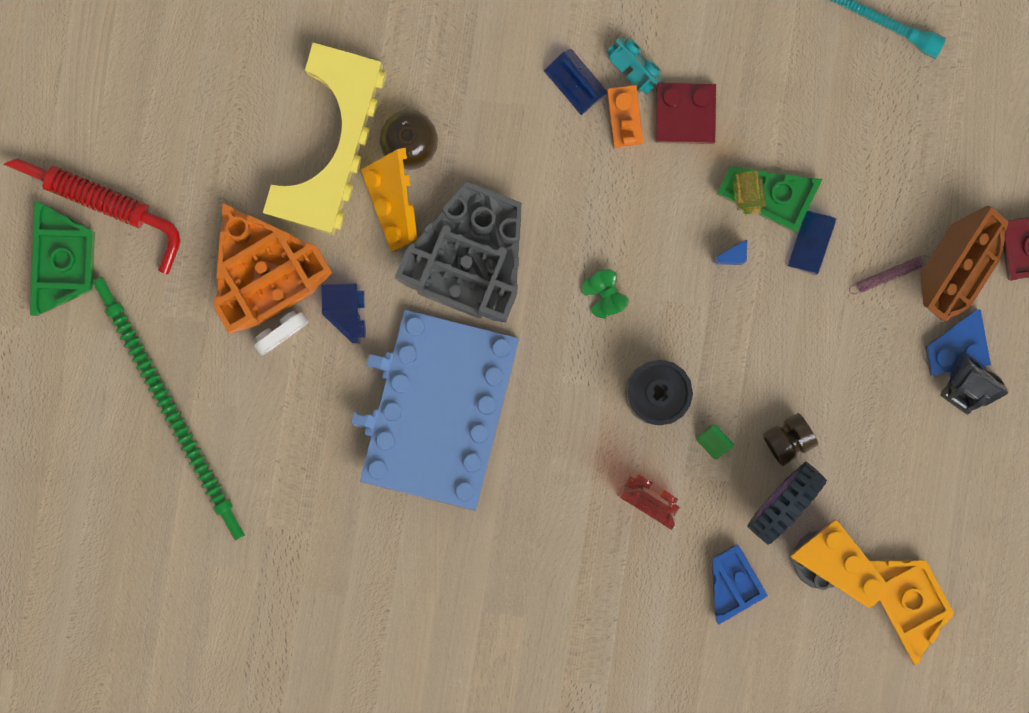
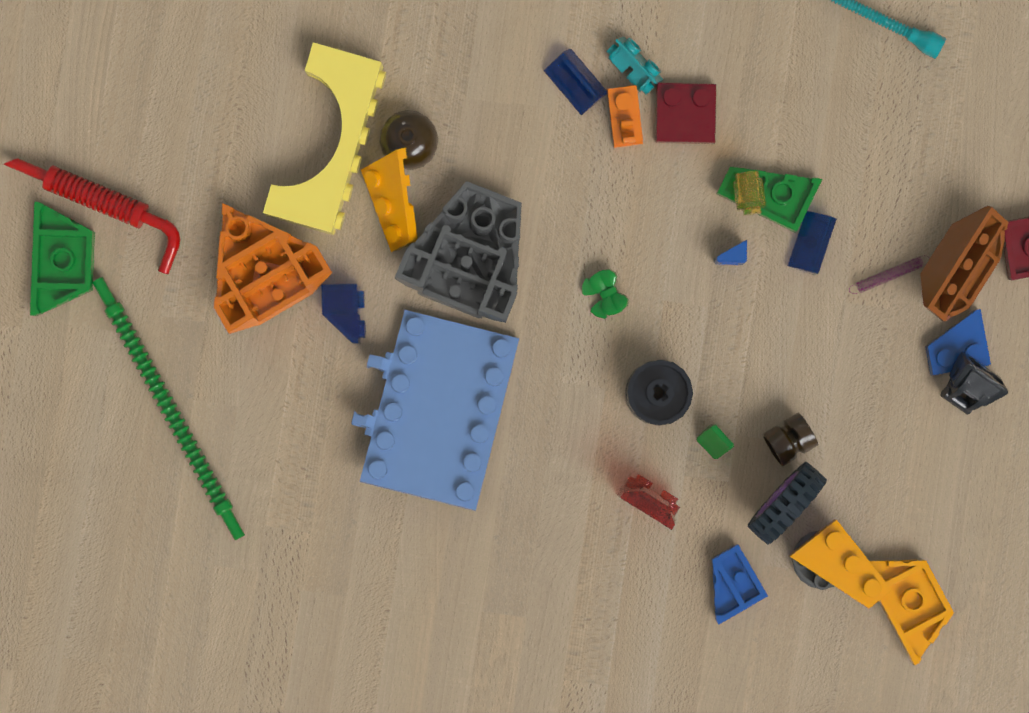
white plate [254,311,309,356] -> none

